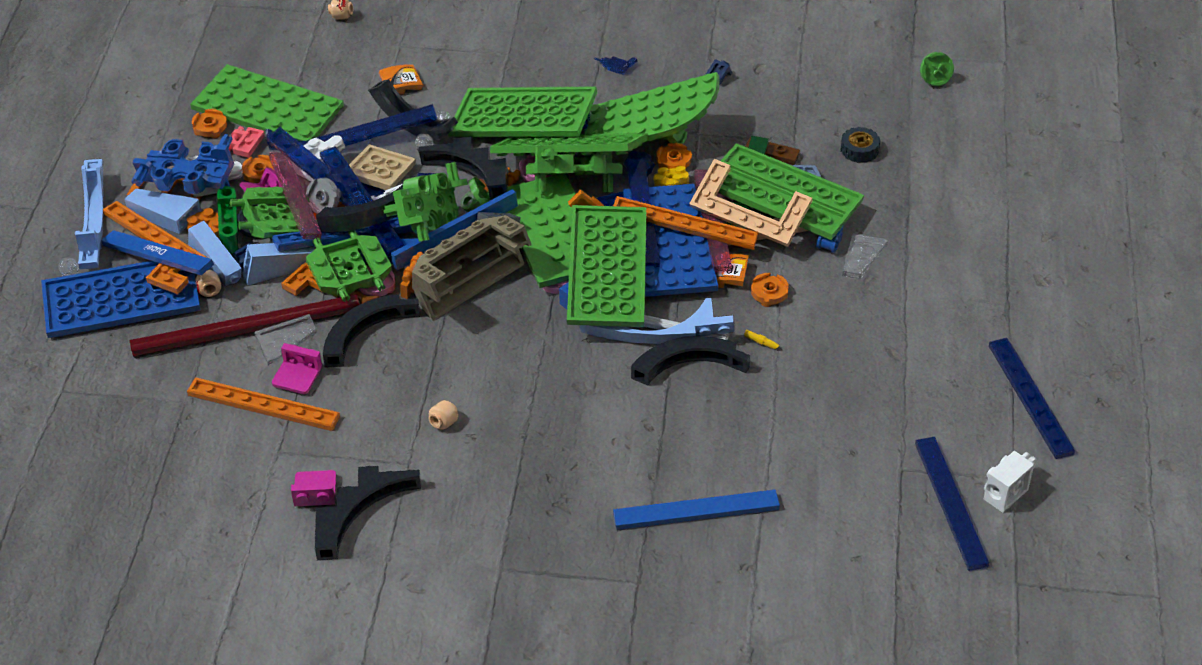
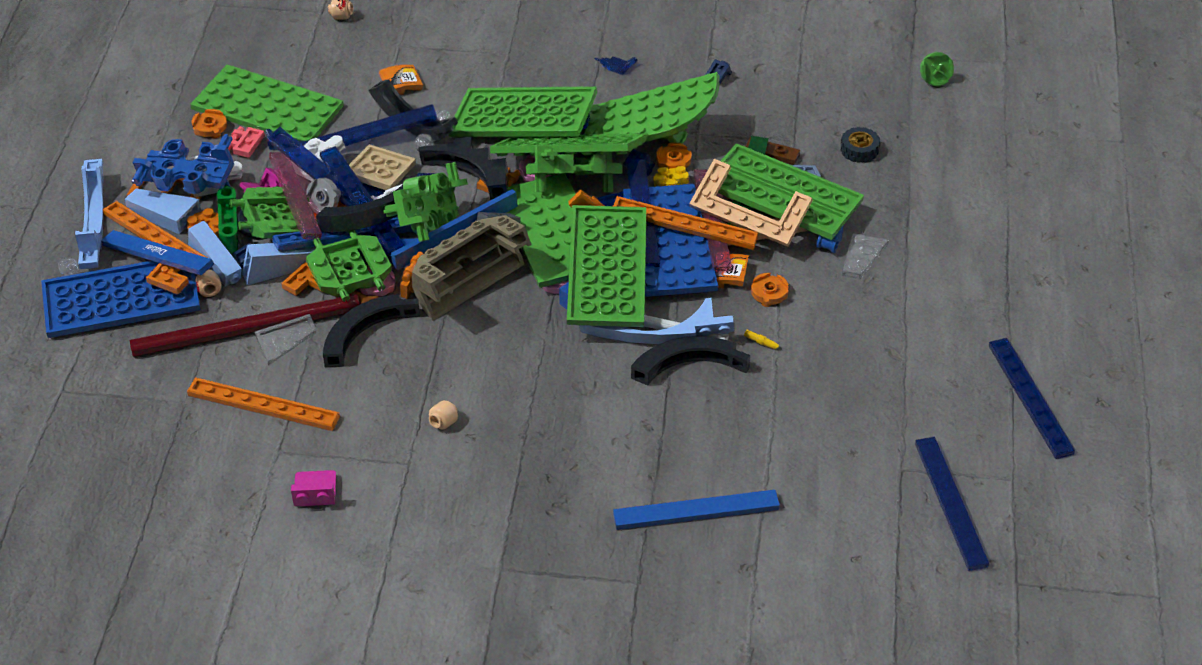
orange plate [242,155,278,183] -> none
dark pink bracket [272,343,322,394] -> none
black arch [315,466,421,561] -> none
bright green tile [460,177,491,212] -> none
white brick [983,451,1037,513] -> none

